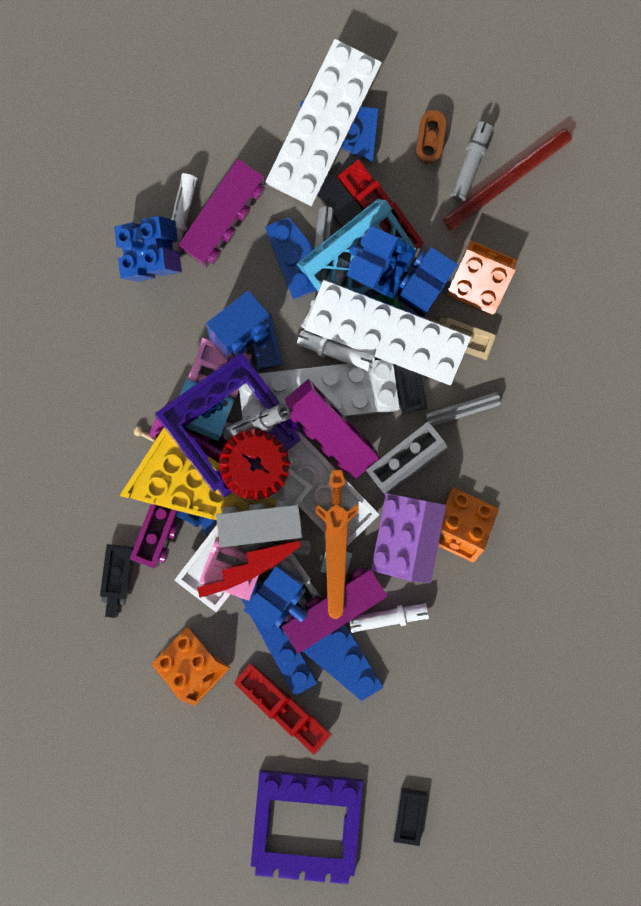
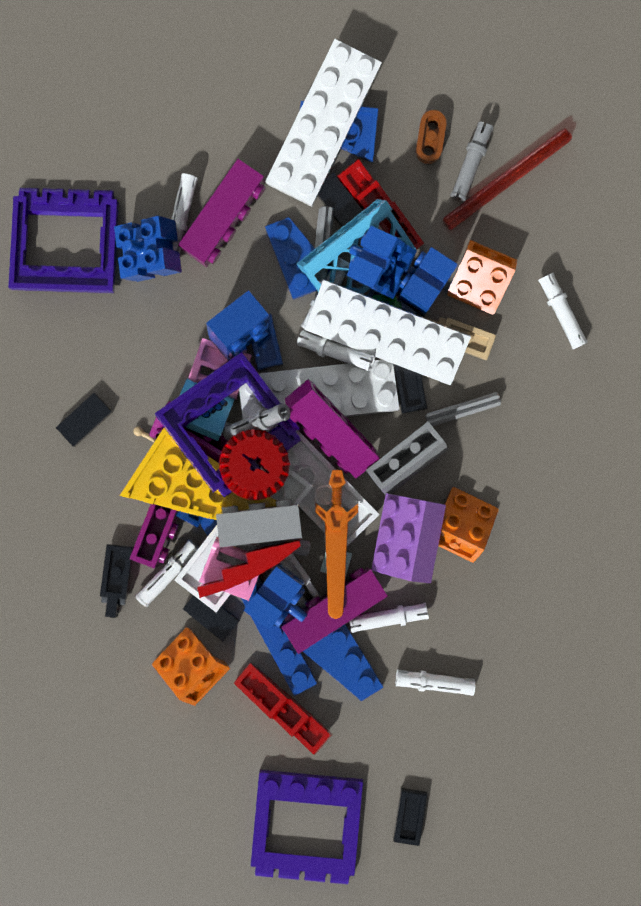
none -> dark purple hinge [8,187,119,293]
none -> black tile [56,393,113,447]
none -> white pin [135,539,199,607]
none -> black tile [183,595,240,642]
none -> white pin [395,669,476,696]
none -> white pin [538,273,588,349]

